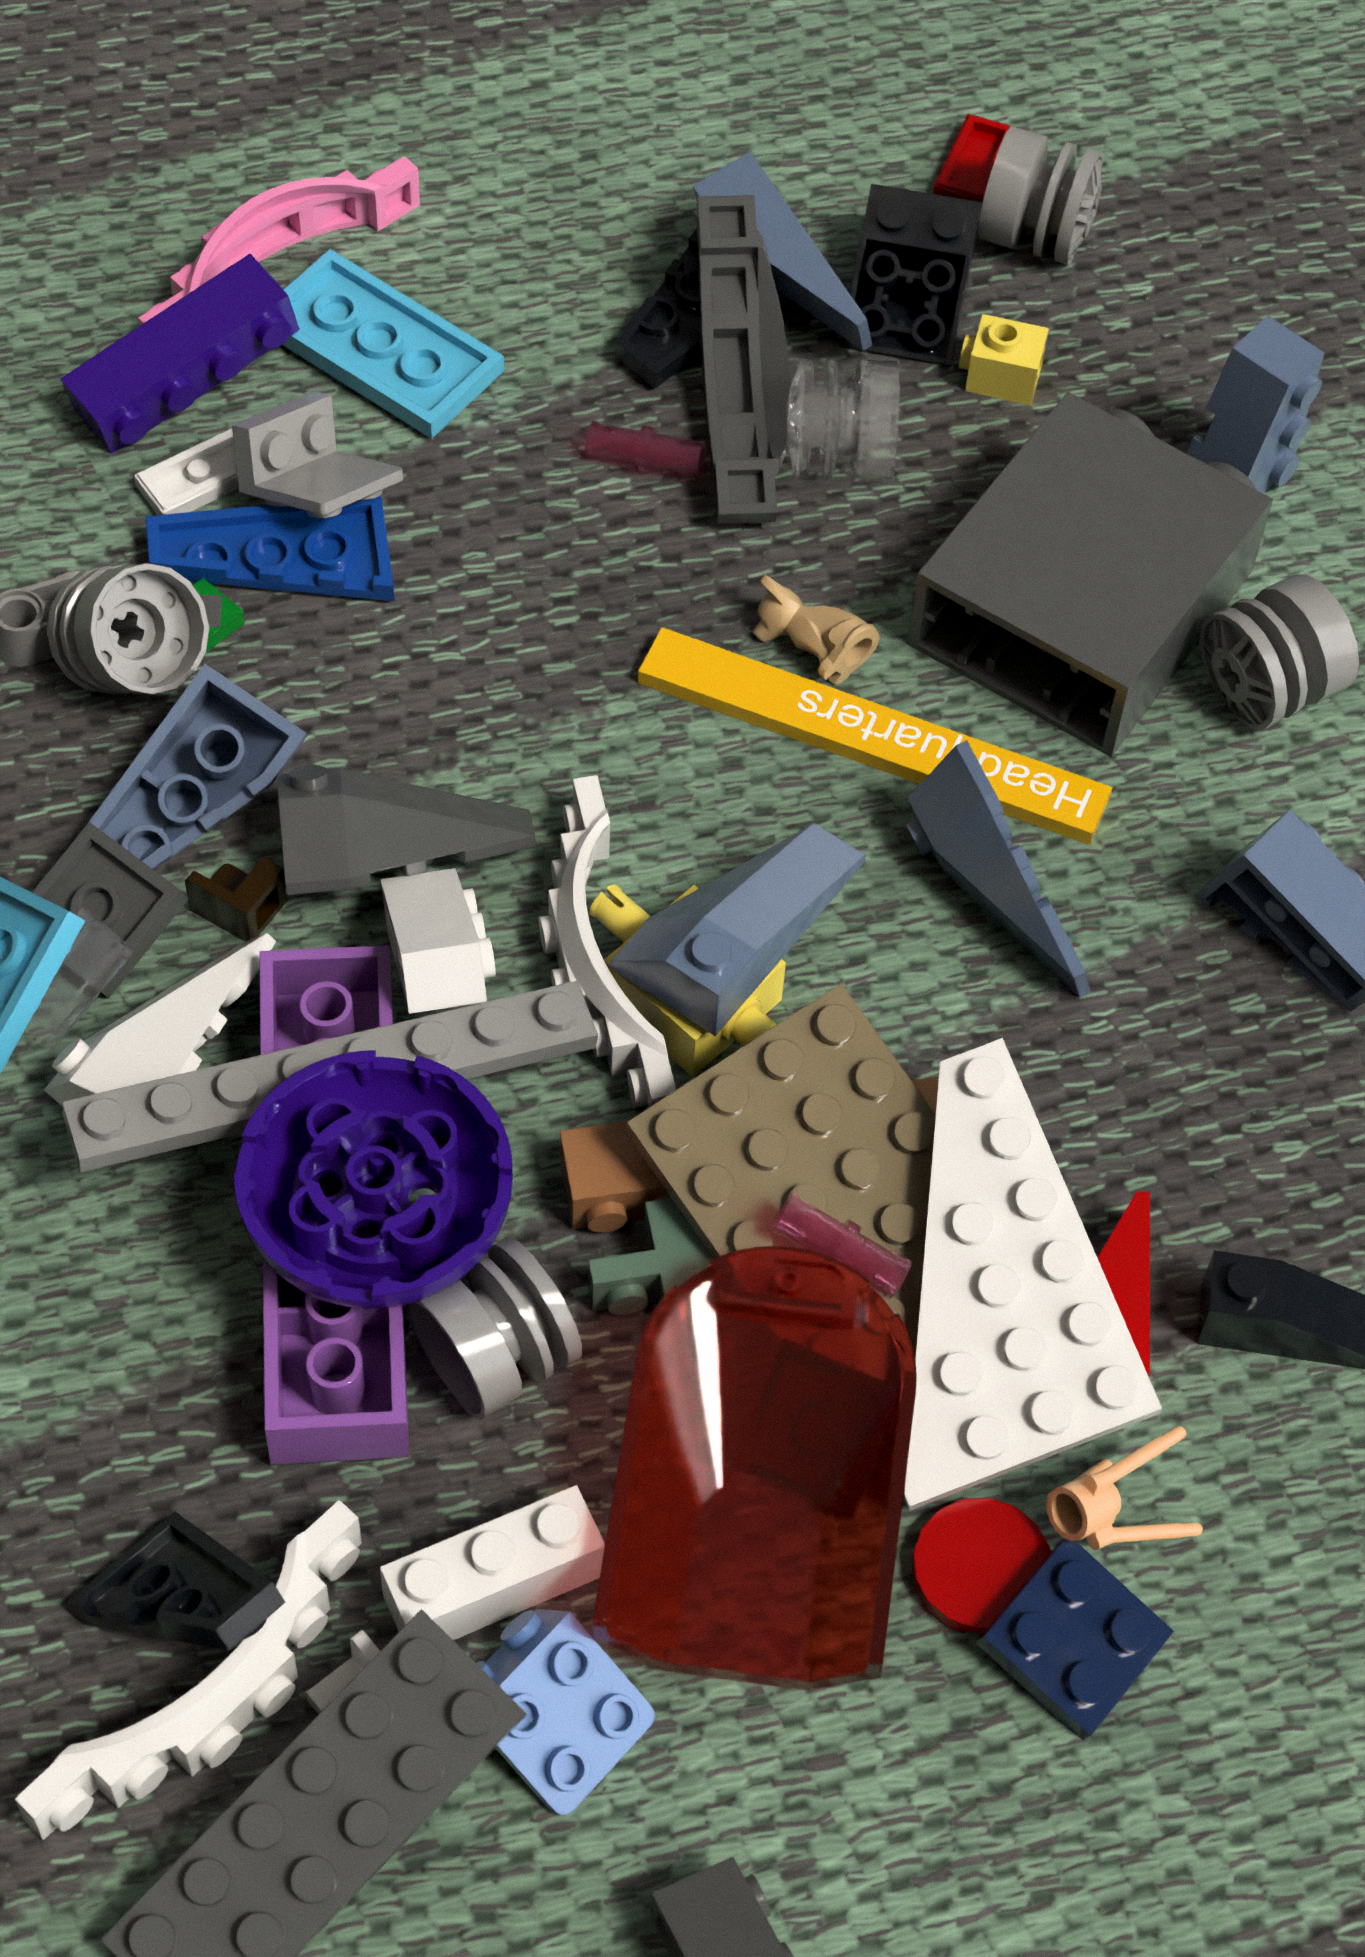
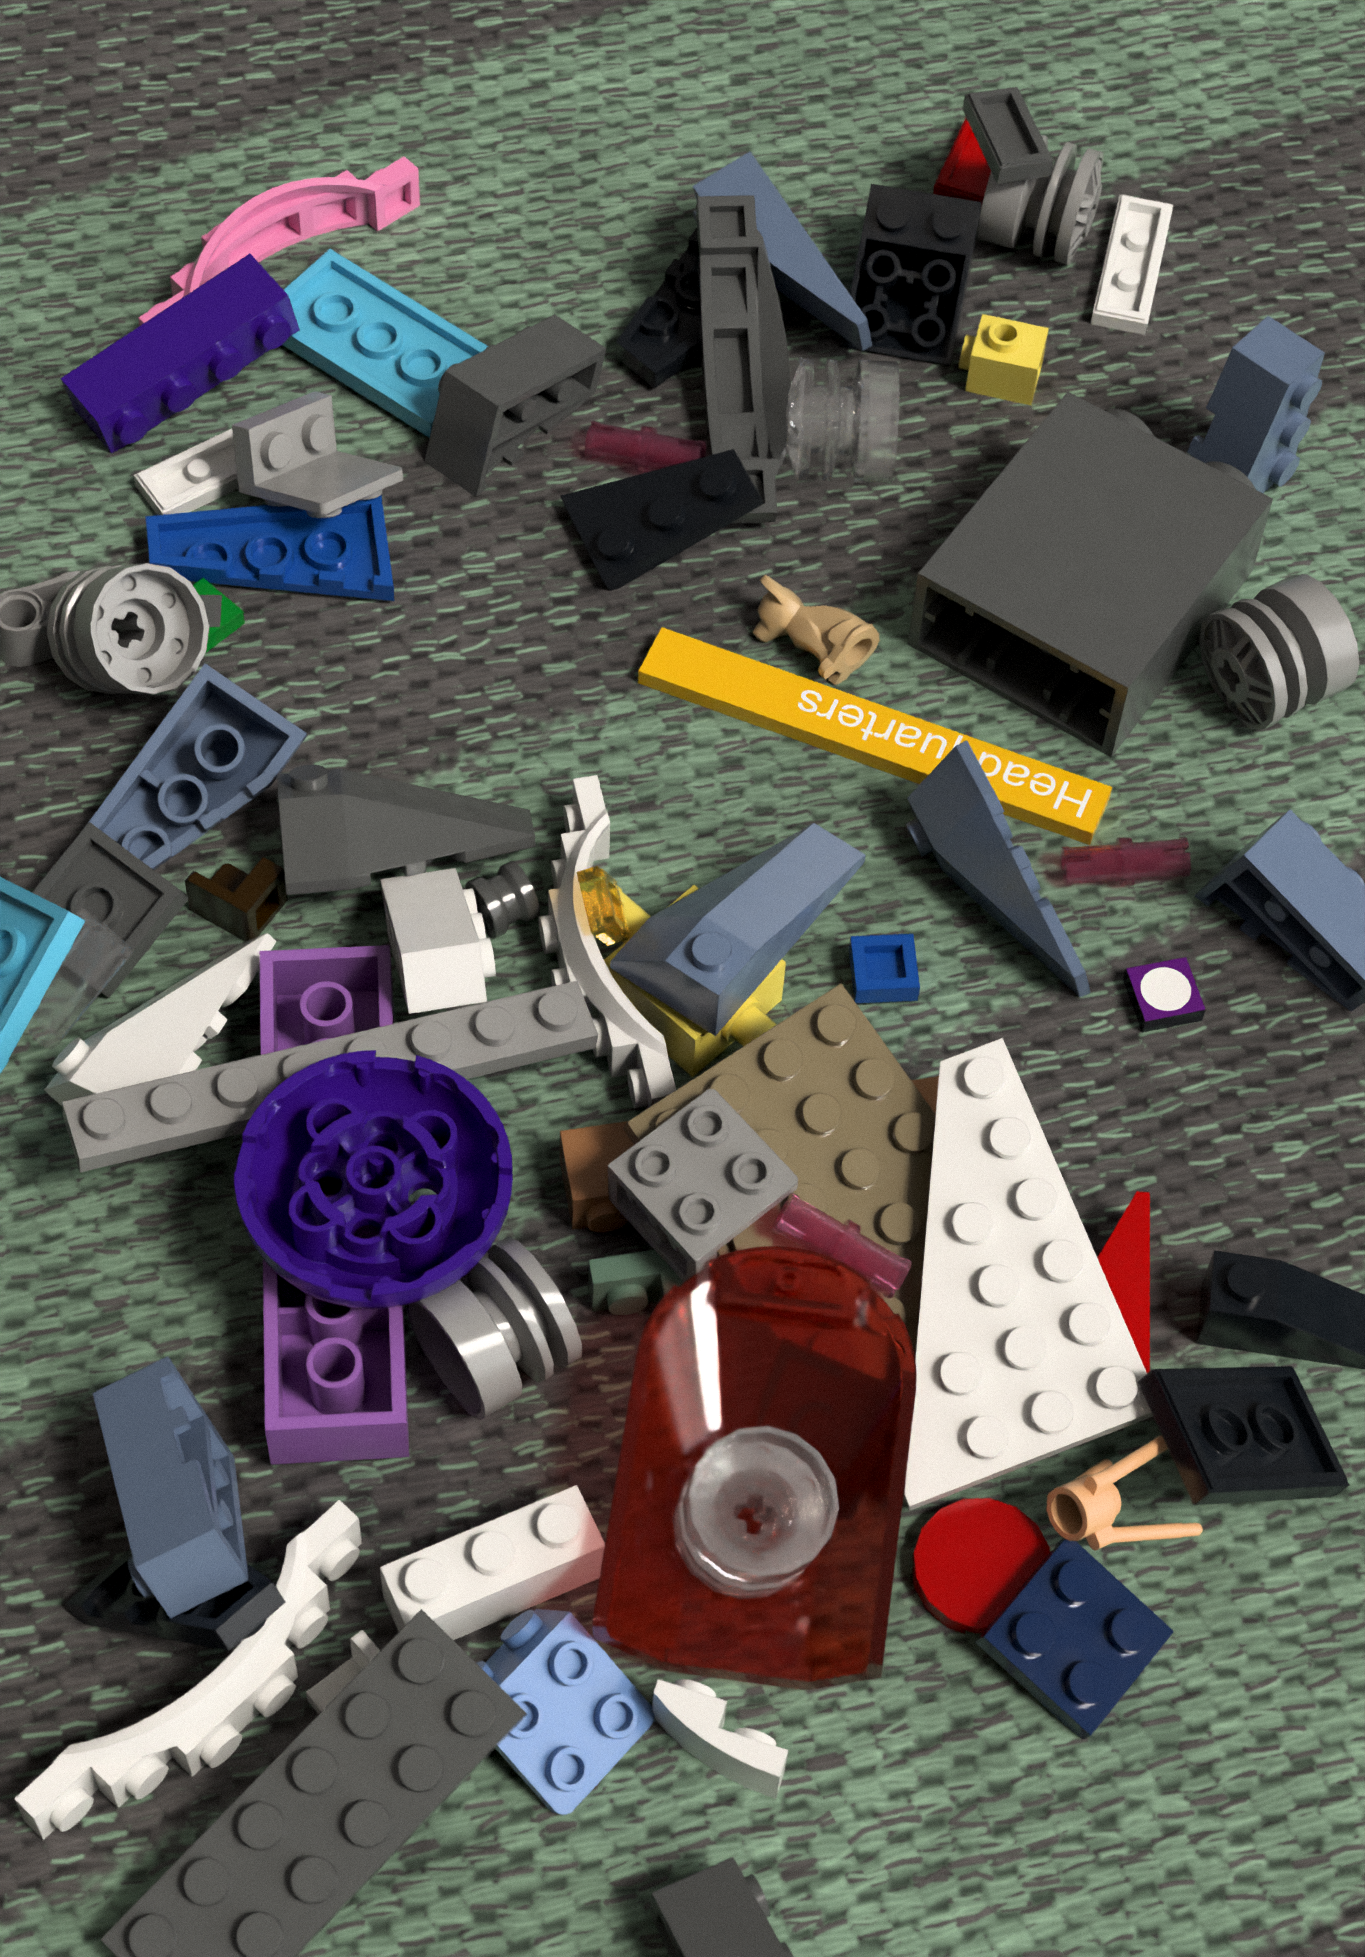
none -> sand blue wedge [93,1356,249,1619]
none -> dark grey wedge [424,314,607,497]
none -> dark grey wheel [466,861,540,939]
none -> black wing [560,449,764,591]
none -> clear yellow tile [577,866,630,946]
none -> light grey bracket [607,1089,798,1295]
none -> white slope [652,1679,788,1799]
none -> clear wheel [673,1426,839,1599]
none -> blue plate [849,934,920,1004]
none -> dark grey tile [962,87,1053,184]
none -> clear pink pin [1061,836,1191,887]
none -> white tile [1091,194,1173,335]
none -> tile [1123,957,1206,1033]
none -> black tile [1138,1366,1349,1505]

